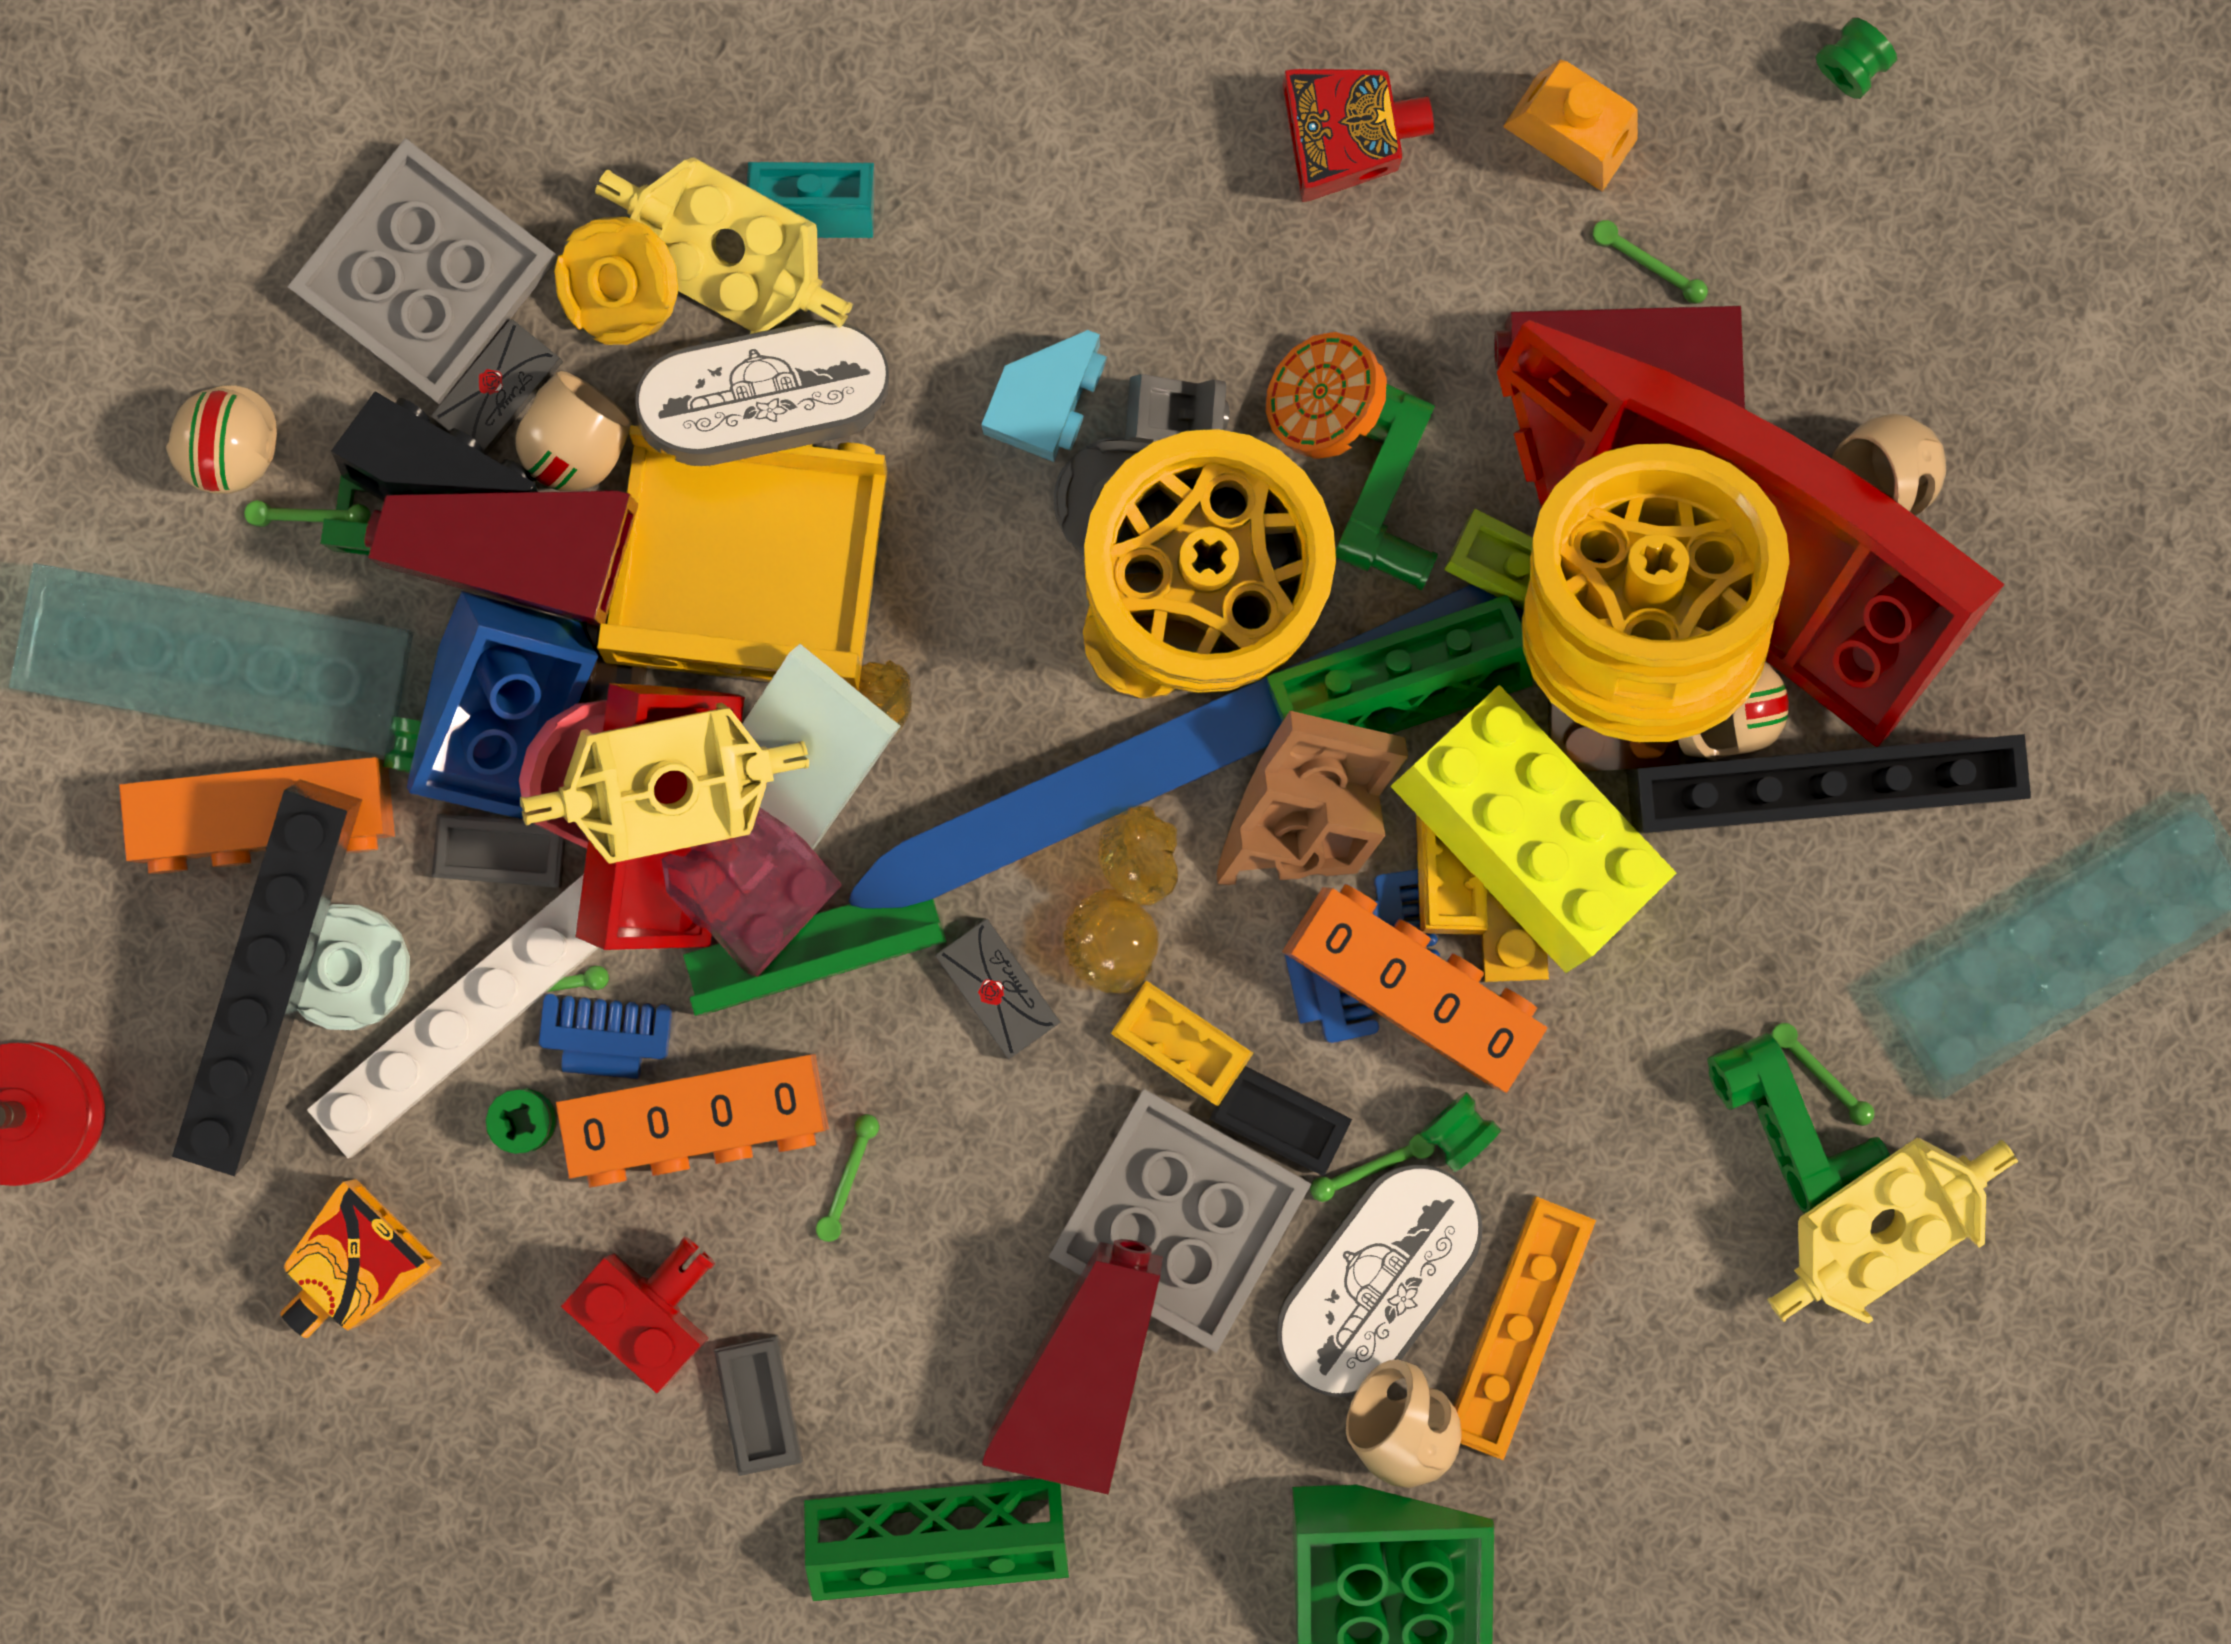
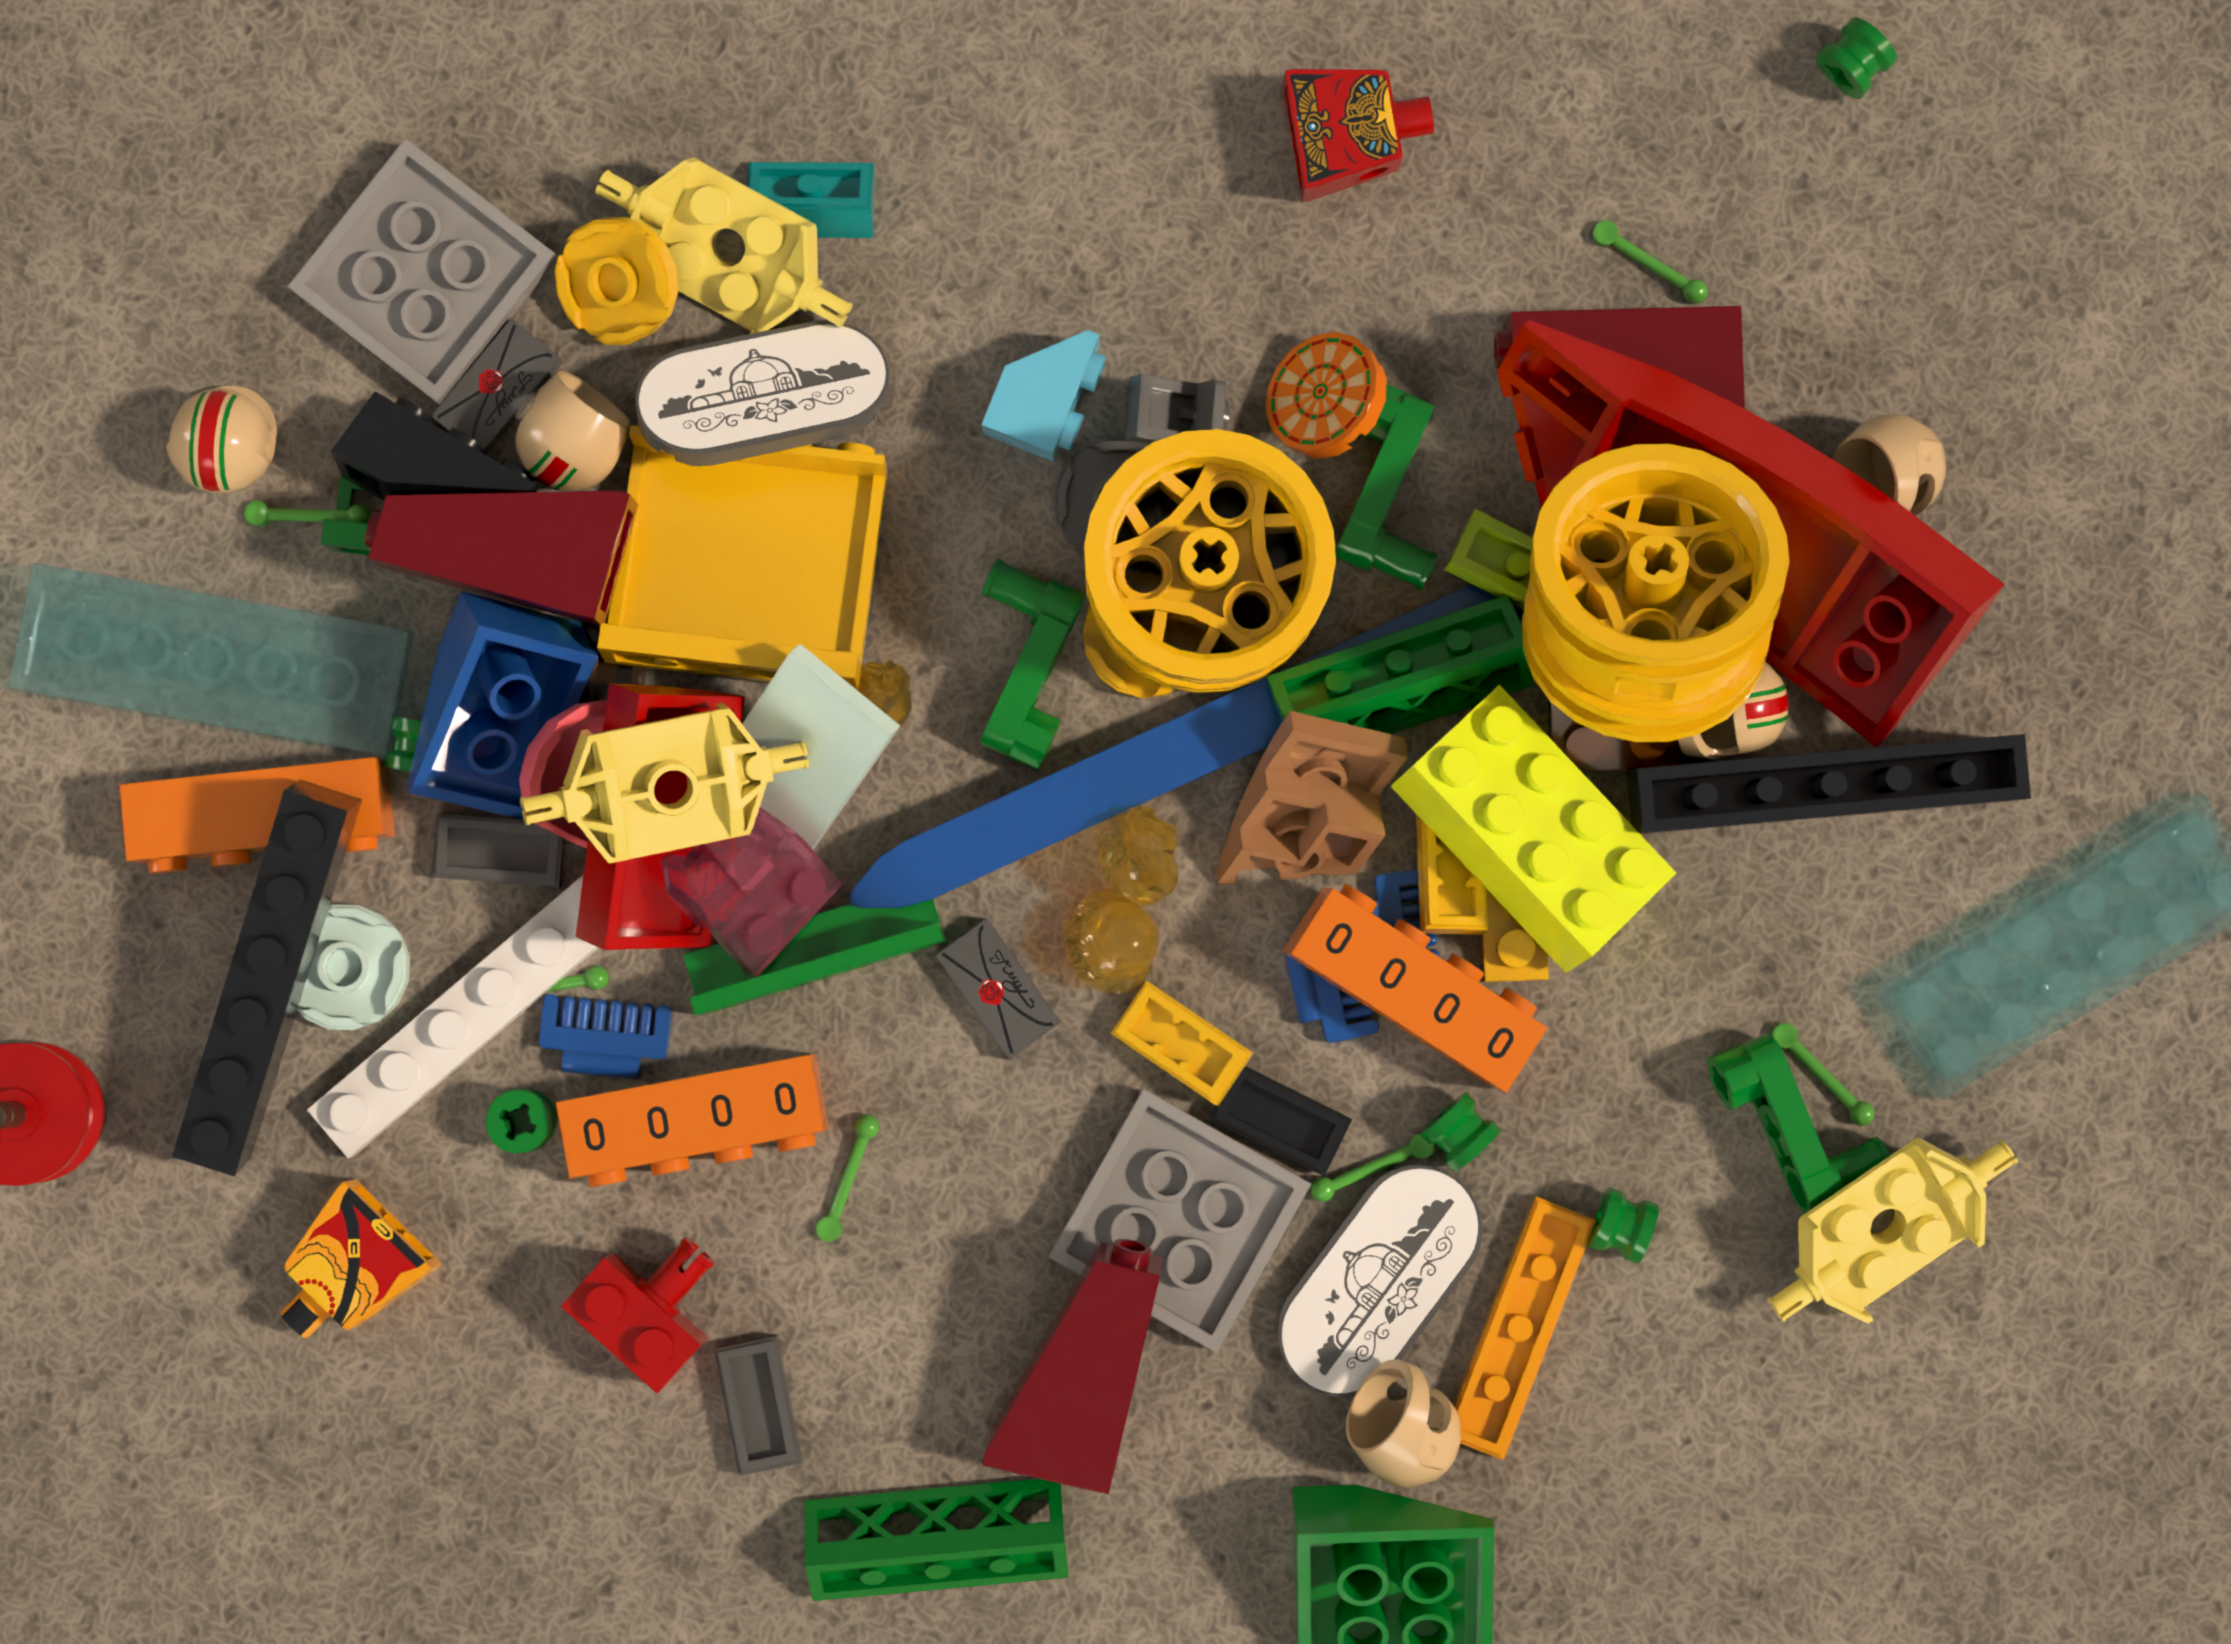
light orange torso [1503,59,1638,192] -> none
none -> green beam [980,558,1086,771]
none -> green wheel [1588,1187,1659,1264]

